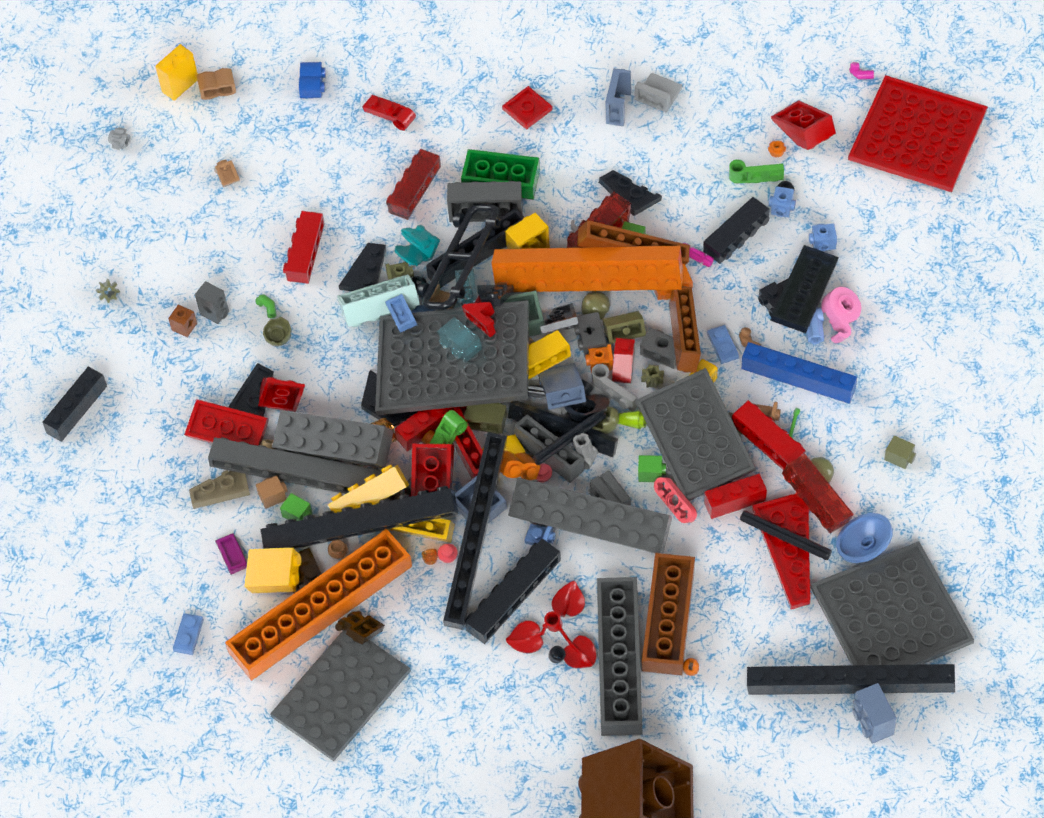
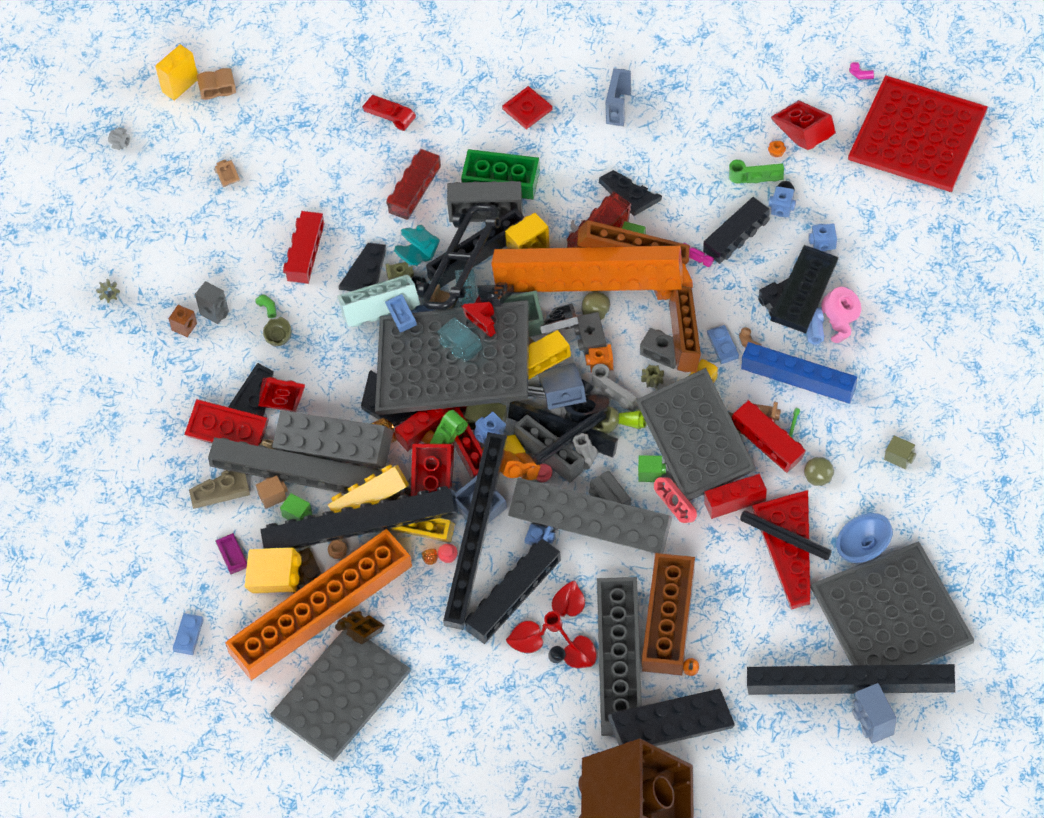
black brick [42,366,107,442] -> none
blue brick [299,62,326,98] -> none
olive brick [602,311,646,344] -> none
slope [612,338,635,384] -> none
light grey bracket [635,73,682,113] -> none
clear red brick [781,454,854,534] -> none
none -> medium blue brick [474,412,506,444]
none -> black plate [608,688,735,746]

